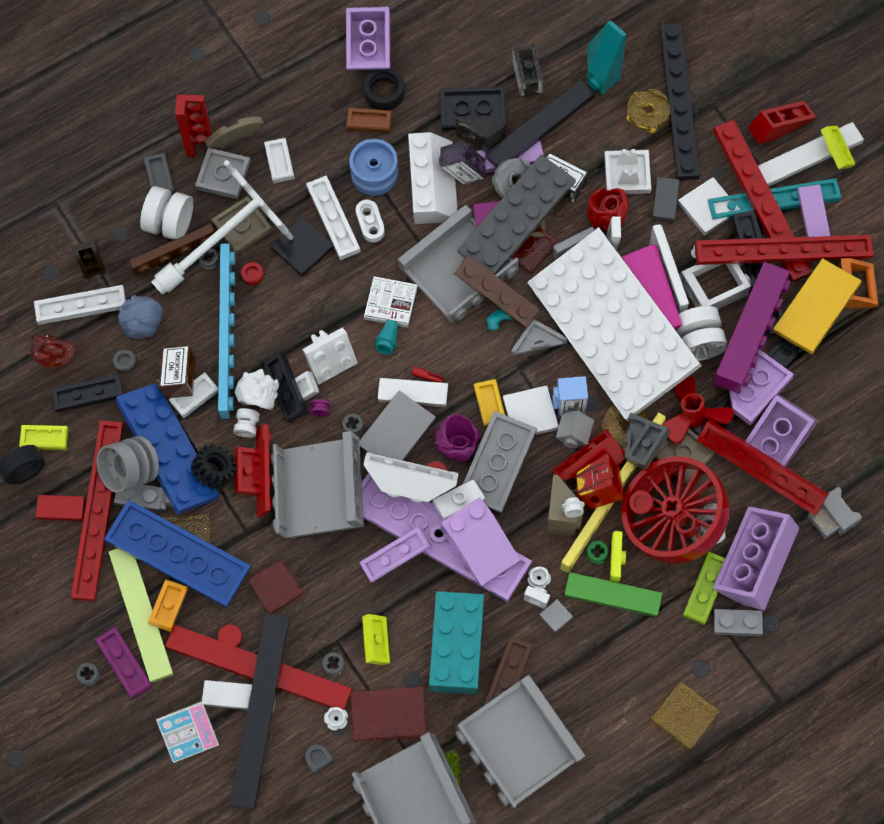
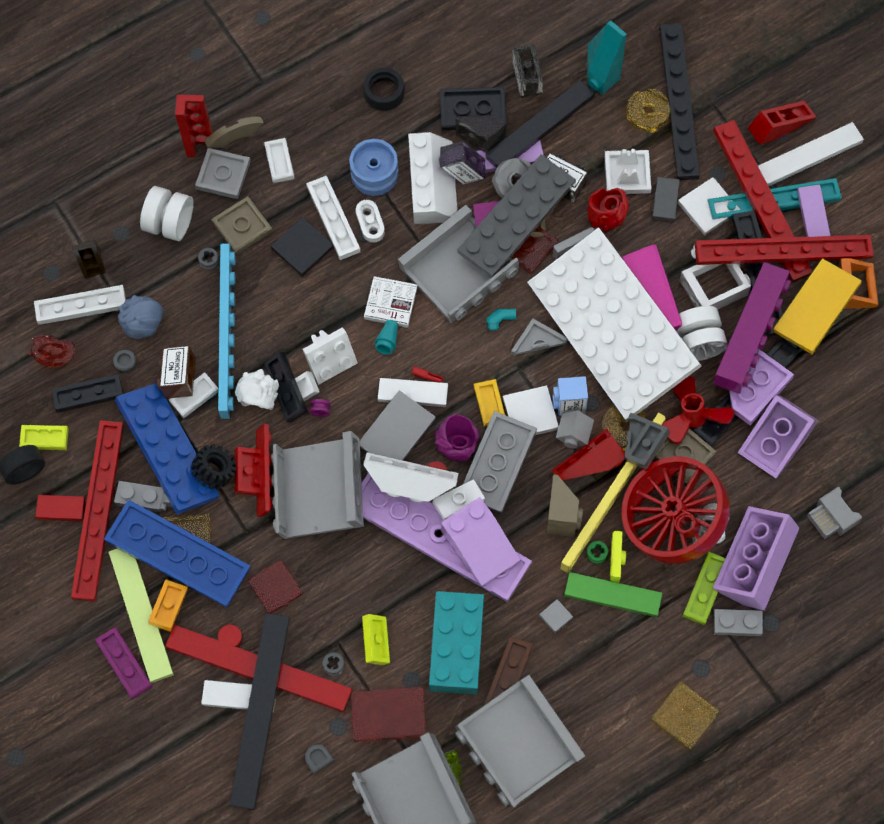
dark grey bush [76,663,100,686] -> none
light grey wheel [97,436,159,493] -> none
reddish brown plate [129,224,214,275] -> none
dark grey tile [144,153,175,194] -> none
white piece [151,160,293,295] -> none
piece [156,702,219,763] -> none
white wheel [233,408,260,438] -> none
red tile [241,262,264,286] -> none
white plate [324,707,348,730] -> none
dark grey bush [342,413,363,436] -> none
lavender slope [346,7,391,70] -> none
dark orange tile [346,108,392,133] -> none
lavender tile [359,526,432,583] -> none
reddish brown plate [453,255,540,328] -> none
white plate [524,586,550,609] -> none
white plate [528,567,551,589] -> none
white plate [562,497,585,518] -> none
red torso [571,453,624,509] -> none
white tile [606,217,621,251] -> none
red tile [629,491,654,515] -> none
white tile [649,224,689,314] -> none
red plate [697,419,829,516] -> none
neon yellow plate [821,126,855,169] -> none

